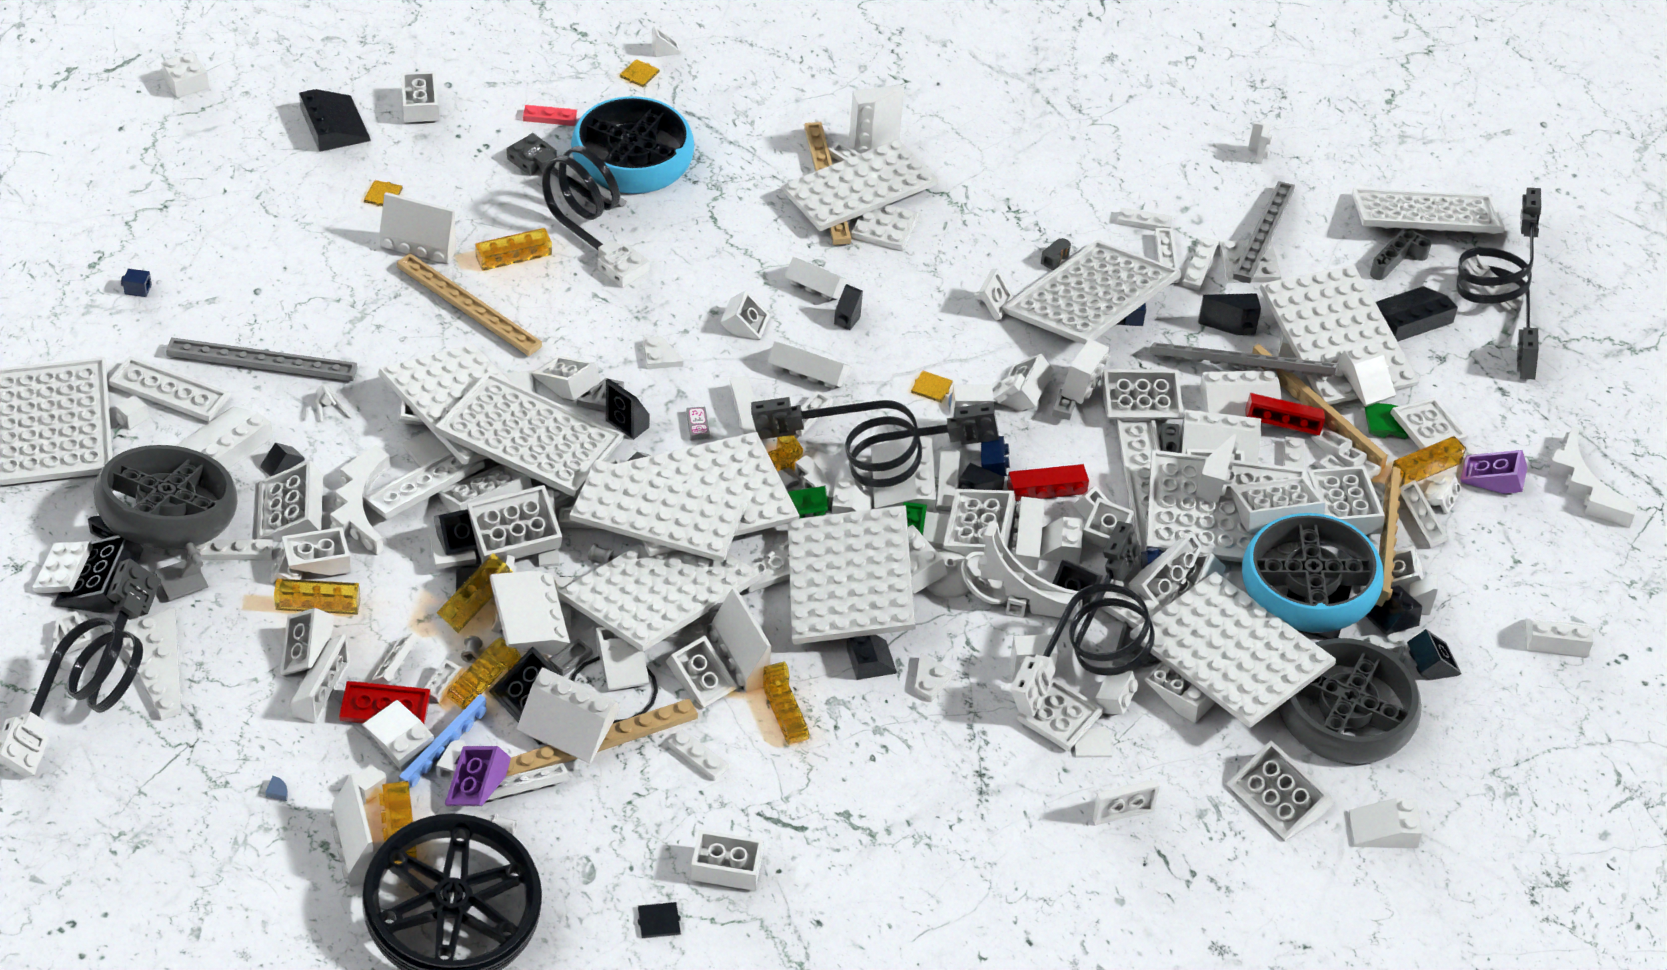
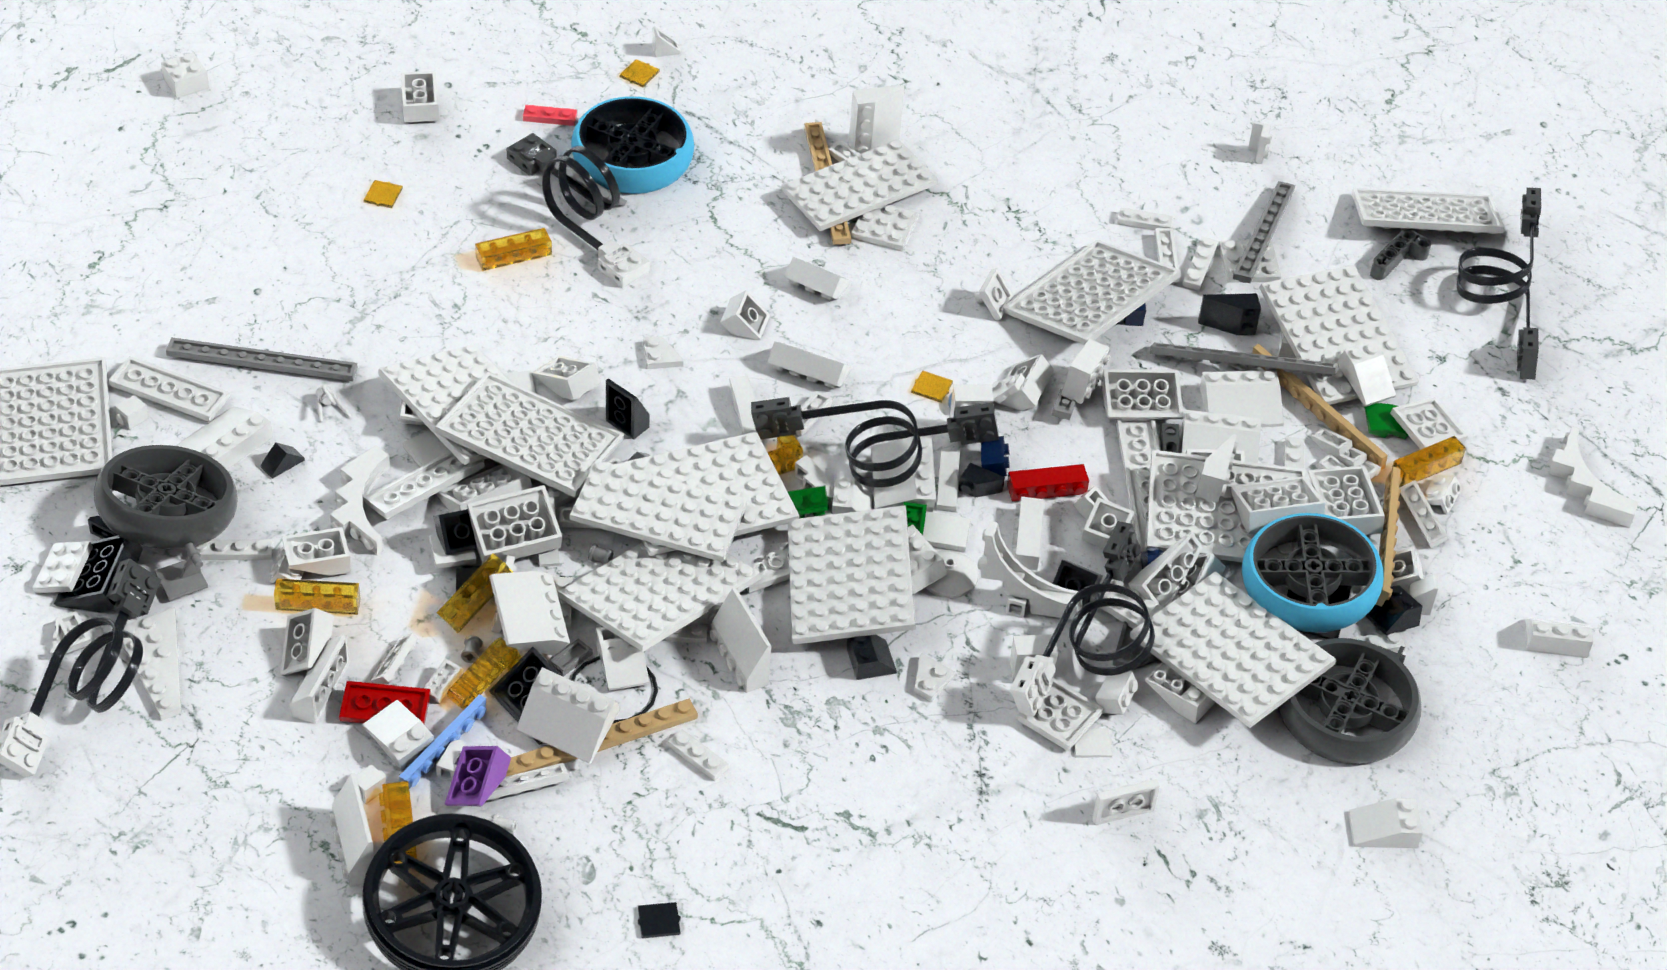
dark blue brick [121,268,152,297] -> none
white slope [257,461,323,541] -> none
sand blue tile [265,776,288,801] -> none
black slope [299,89,371,152] -> none
white slope [379,192,456,264] -> none
tan plate [397,253,542,356] -> none
light grey wing [577,378,624,411] -> none
white slope [666,636,738,708] -> none
tile [686,407,710,440] -> none
white brick [691,830,764,891] -> none
clear yellow beam [763,661,809,745] -> none
light grey tile [778,467,799,489] -> none
black slope [834,284,863,330] -> none
white slope [943,489,1016,556] -> none
white dish [961,551,1009,605] -> none
white slope [1039,517,1083,564] -> none
dark grey leg [1041,238,1071,270] -> none
white slope [1227,740,1335,841] -> none
red brick [1245,393,1325,436] -> none
black slope [1376,286,1458,342] -> none
black slope [1407,629,1462,680] -> none
medium lavender slope [1460,450,1528,494] -> none
white piece [1464,255,1523,310] -> none

